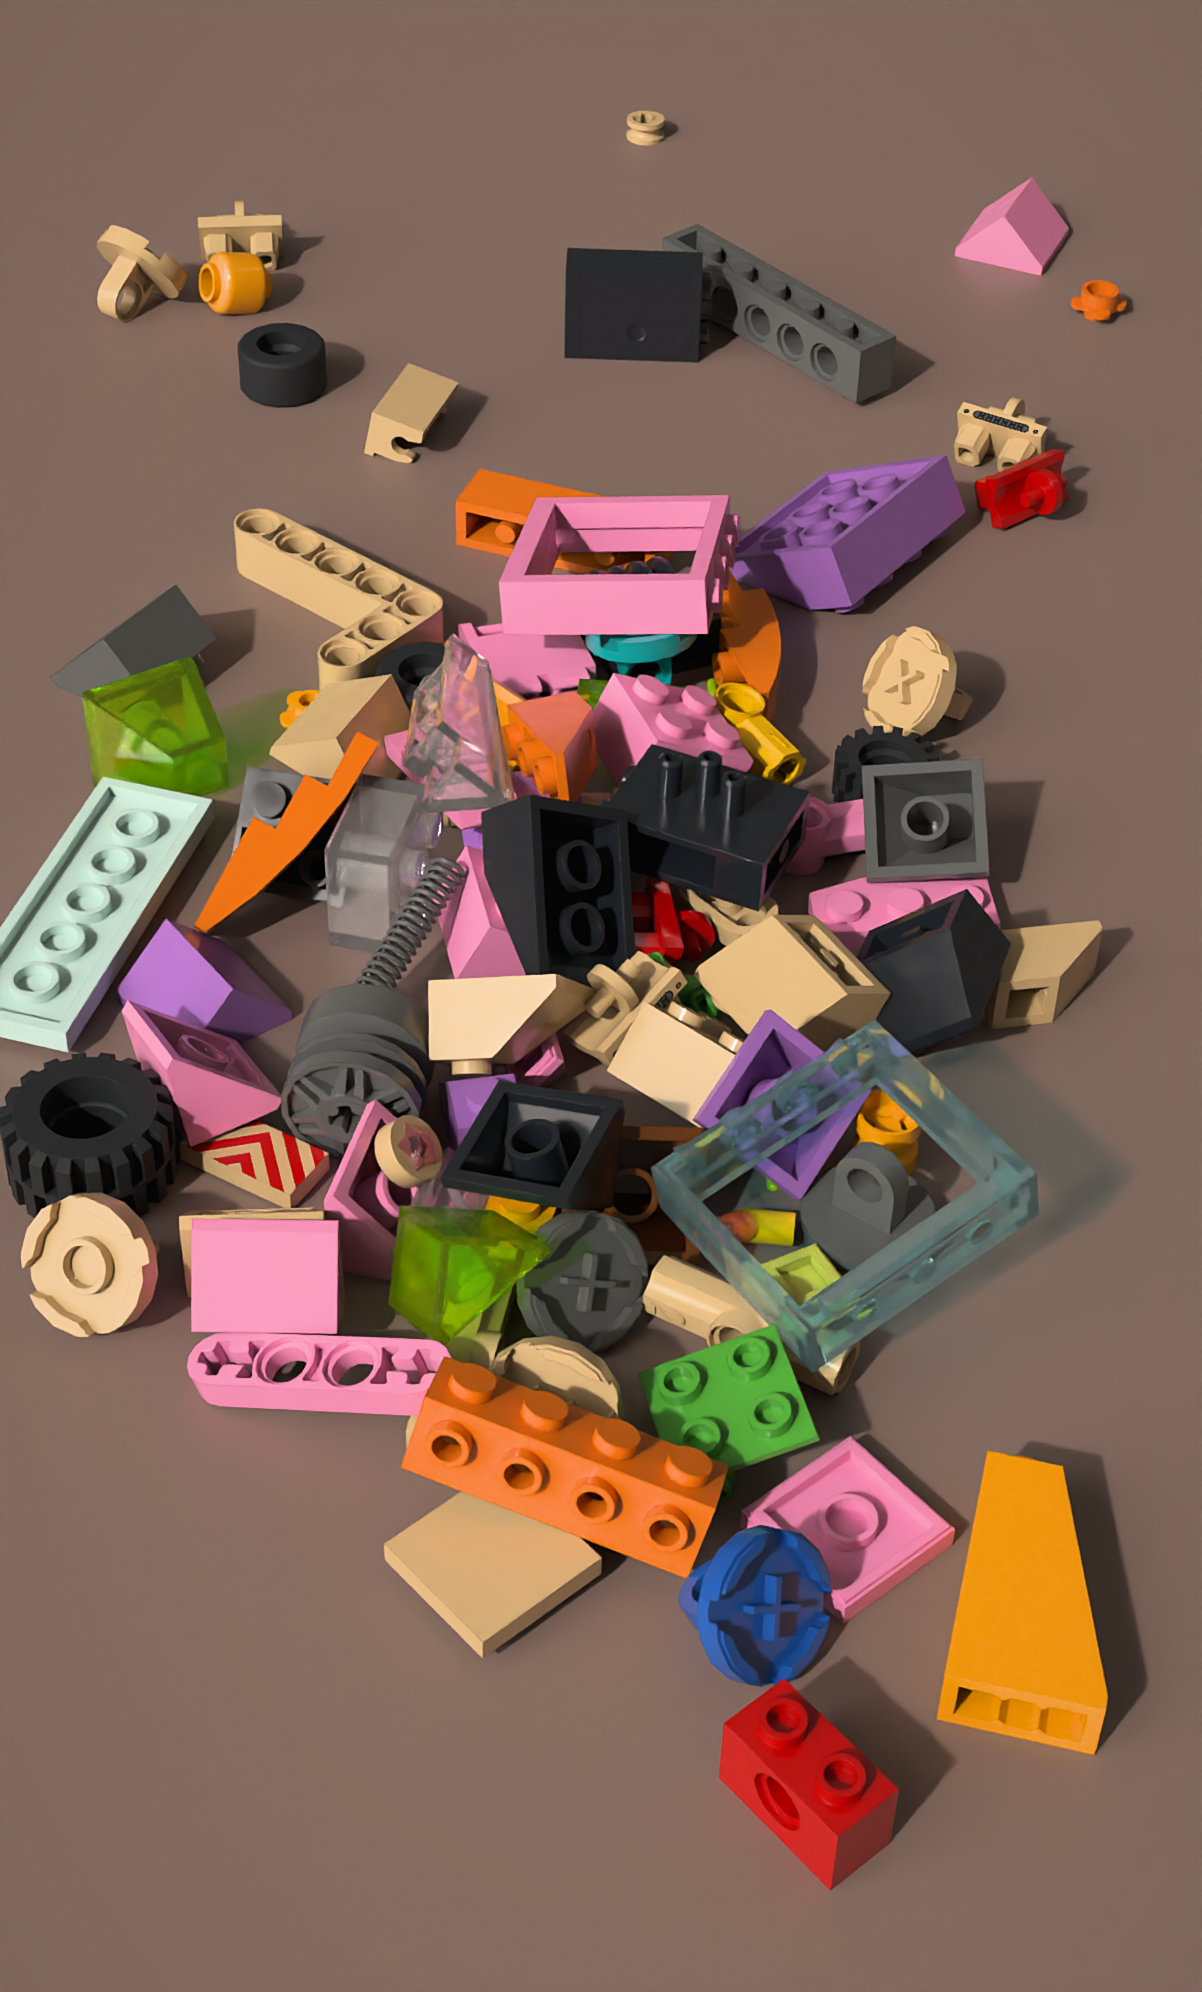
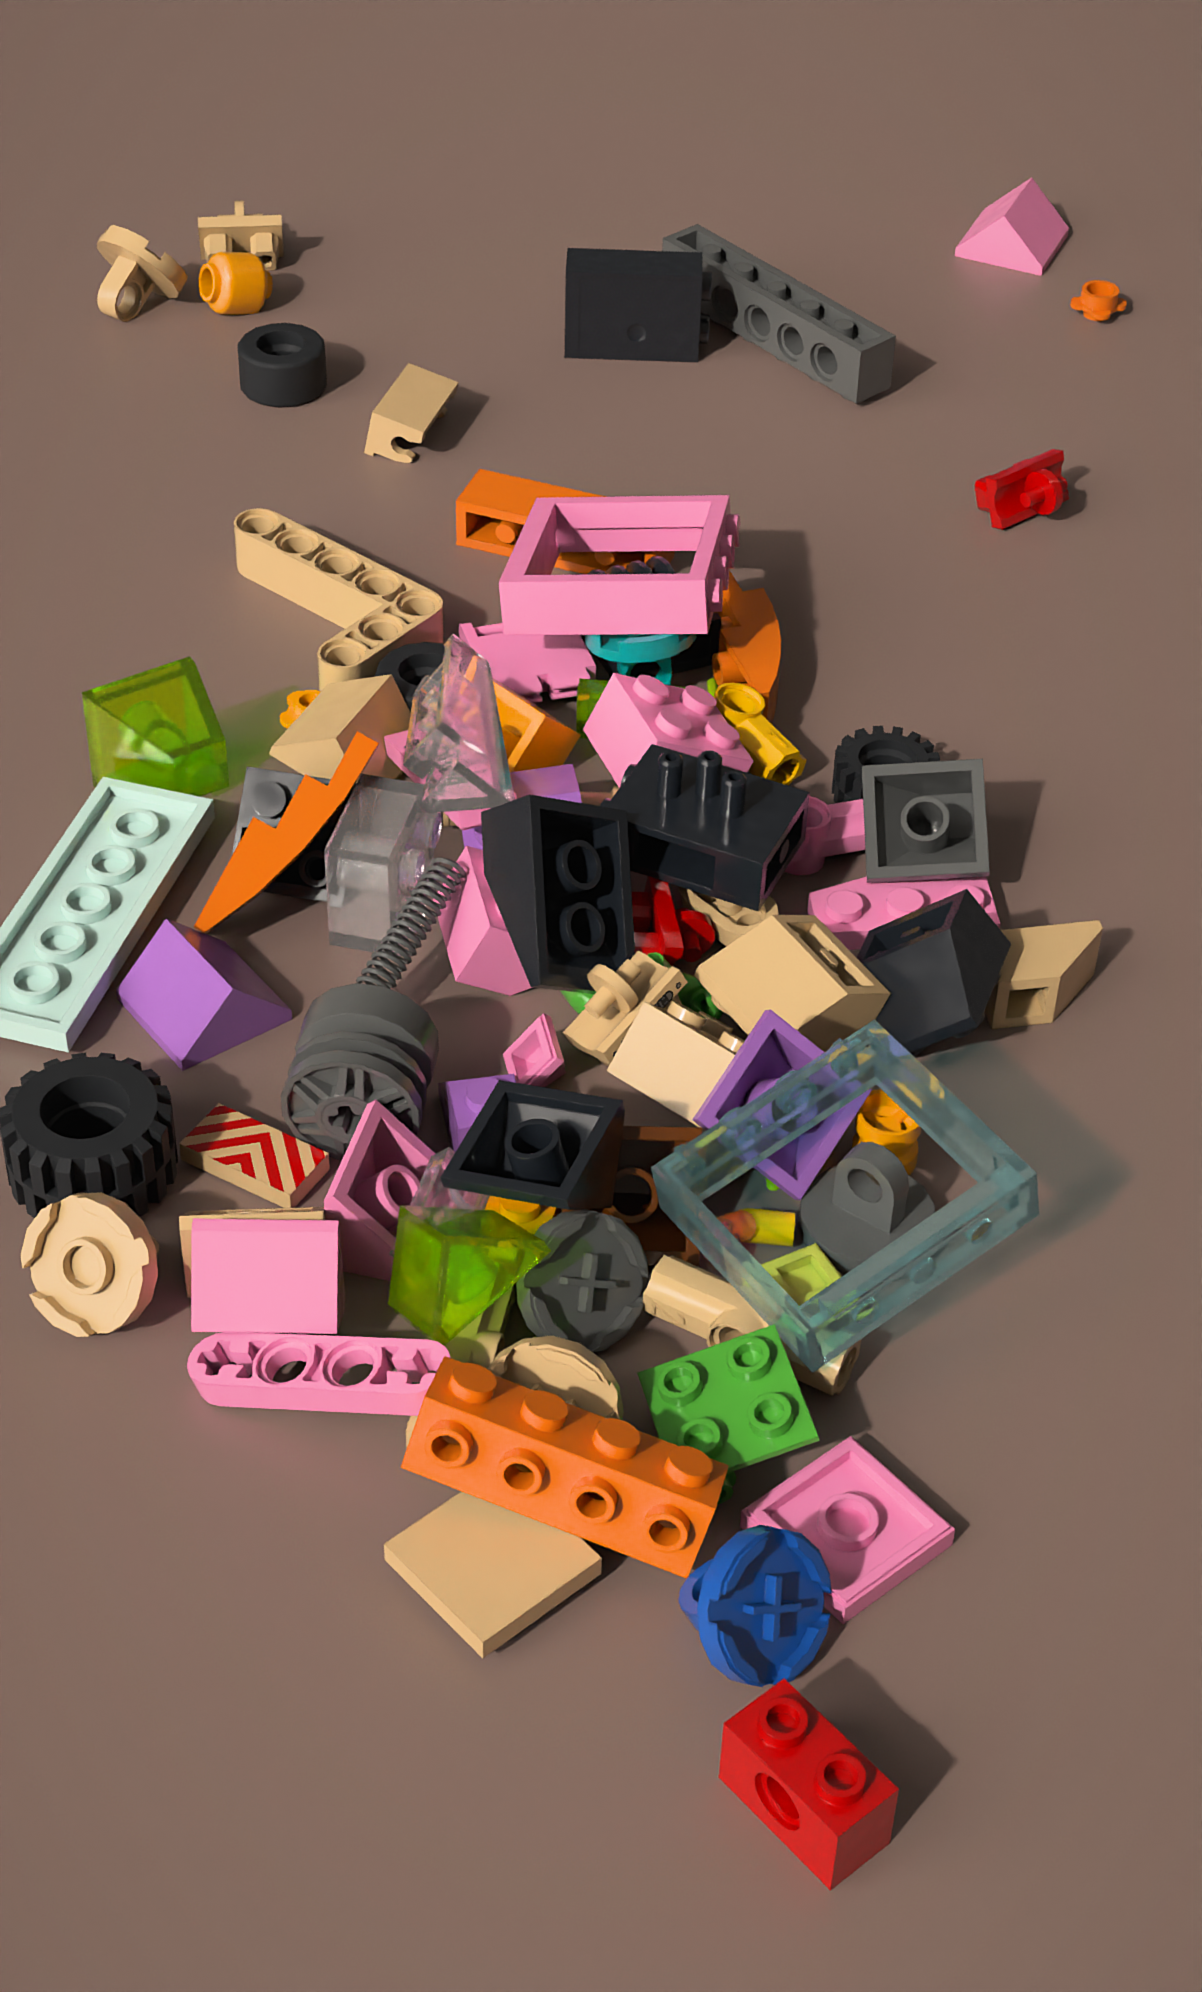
dark grey slope [50,584,217,713] -> none
bright pink slope [122,1000,281,1147] -> none
tan tile [374,1115,443,1188] -> none
tan slope [428,974,595,1077] -> none
orange slope [502,691,598,802] -> none
tan bush [626,110,665,145] -> none
medium lavender slope [729,455,966,613] -> none
tan tile [862,626,973,737] -> none
light orange slope [936,1450,1108,1755] -> none
tan hips [954,397,1047,472] -> none

